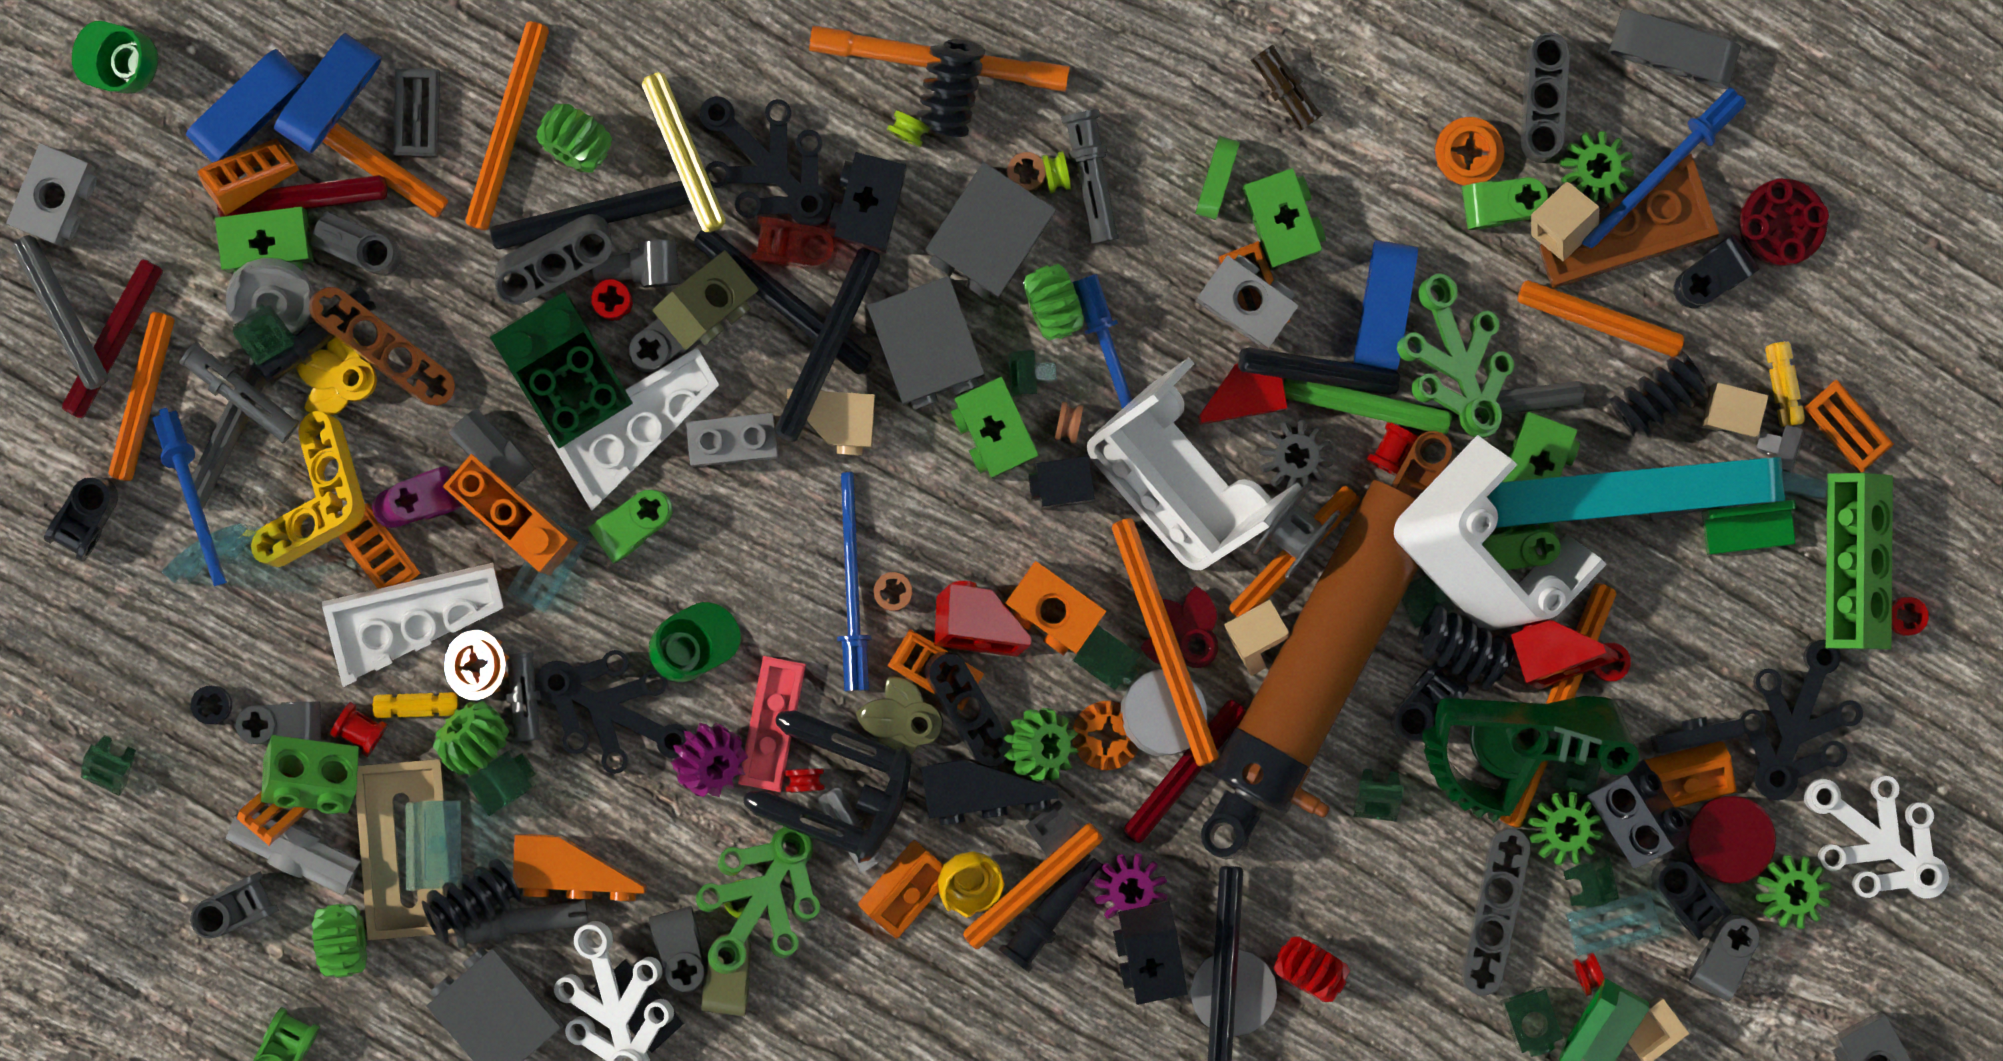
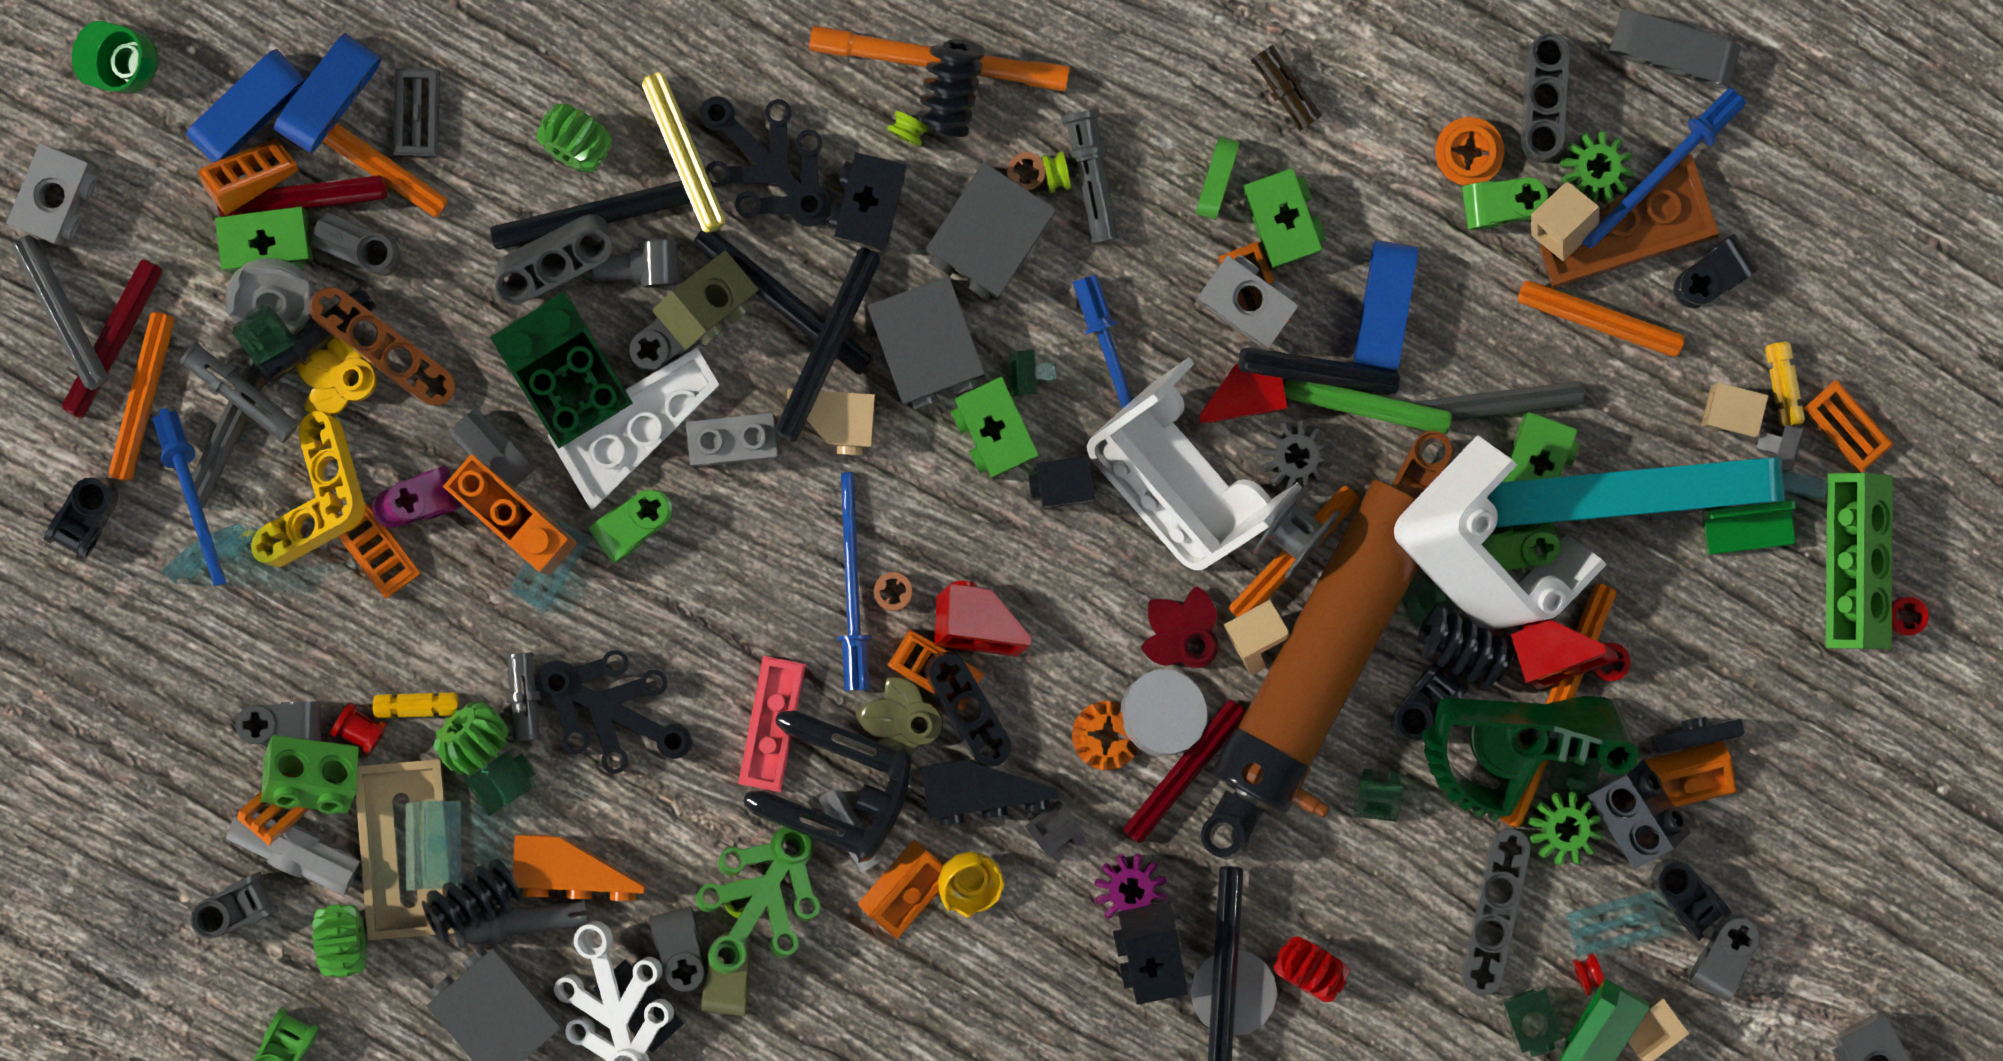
clear green tile [80,735,136,796] -> none
black bush [190,686,233,724] -> none
white wing [322,563,503,687] -> none
gear [444,630,510,700] -> none
orange axle [465,21,549,230] -> none
red bush [591,279,633,321] -> none
green cap [649,602,741,683] -> none
magenta gear [670,722,748,797] -> none
clear red piece [751,216,837,269] -> none
red bush [785,768,825,792] -> none
orange axle [963,823,1103,949] -> none
black pin [998,854,1103,973] -> none
bright green gear [1003,708,1079,782] -> none
orange brick [1005,561,1106,656] -> none
bright green gear [1023,264,1084,341] -> none
nougat bush [1055,402,1083,444] -> none
clear green brick [1072,625,1142,691] -> none
orange axle [1112,518,1218,766] -> none
red bush [1366,422,1418,477] -> none
bright green plant [1397,274,1514,438] -> none
clear green tile [1564,856,1619,908] -> none
black piece [1610,350,1710,438] -> none
dark red tile [1686,796,1776,883] -> none
dark red tile [1739,178,1829,266] -> none
black plant [1739,640,1863,800] -> none
bright green gear [1756,855,1831,929] -> none
white plant [1803,776,1949,898] -> none

